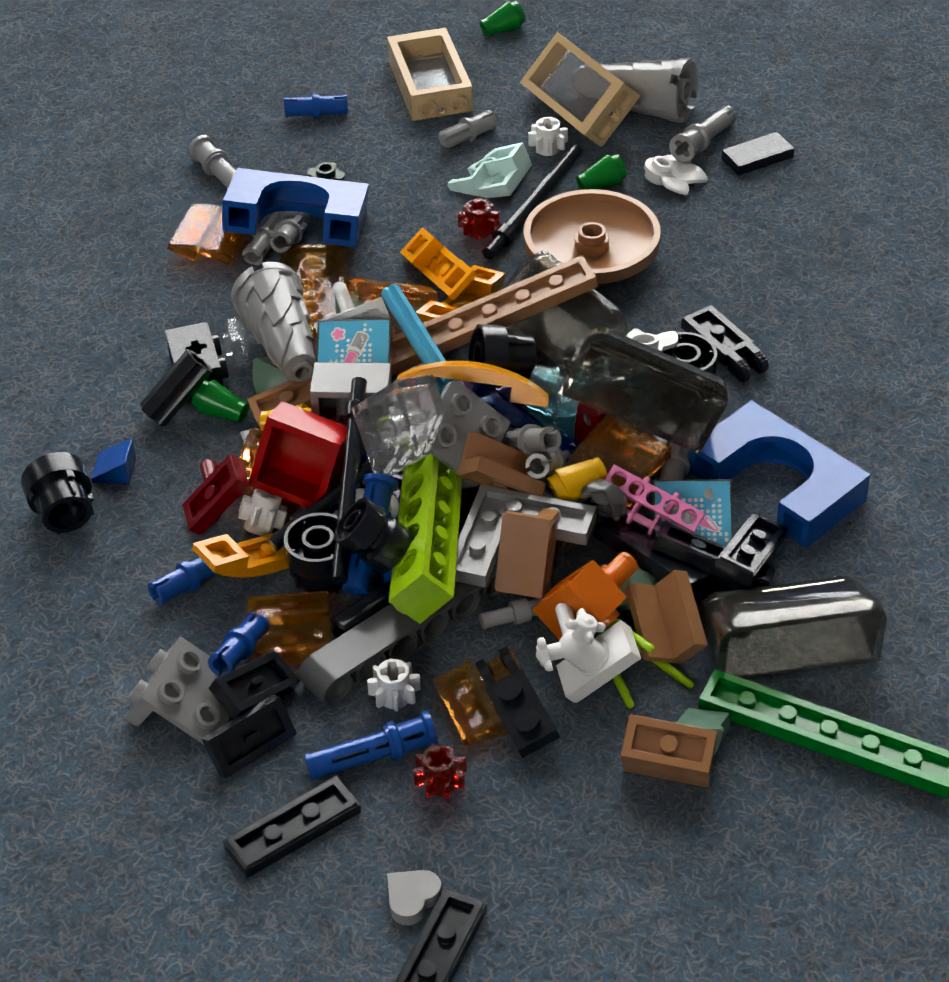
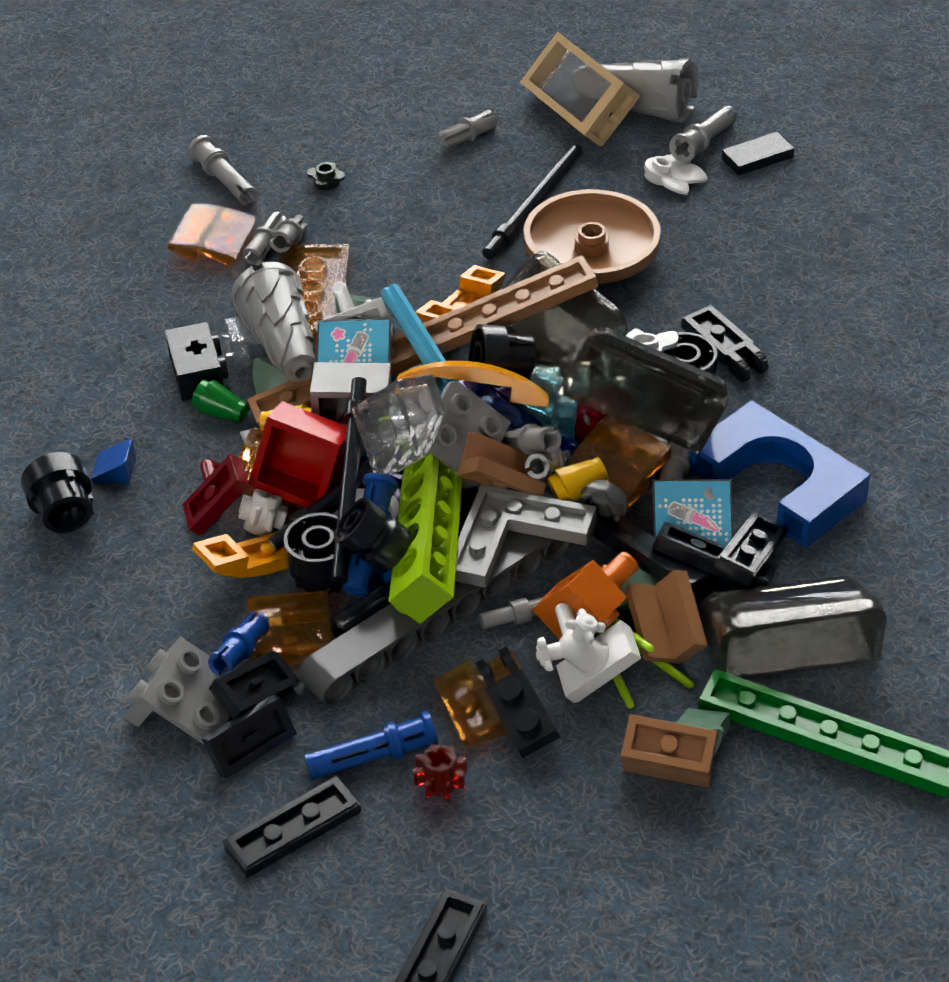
black axle [140,349,212,426] -> none
blue pin [147,557,217,606] -> none
blue arch [222,168,369,248] -> none
blue pin [284,93,348,119] -> none
clear orange slope [344,278,438,307] -> none
white gear [367,658,421,712] -> none
tan window [387,27,473,121] -> none
light grey tile [387,870,442,926] -> none
light orange slope [400,227,478,301] -> none
light aqua slope [447,142,532,198] -> none
clear red gear [458,198,500,239] -> none
green cone [479,1,526,37] -> none
medium nougat panel [495,508,559,599] -> none
white gear [528,117,568,156] -> none
green cone [576,154,627,190] -> none
bright pink piece [605,464,705,536] -> none

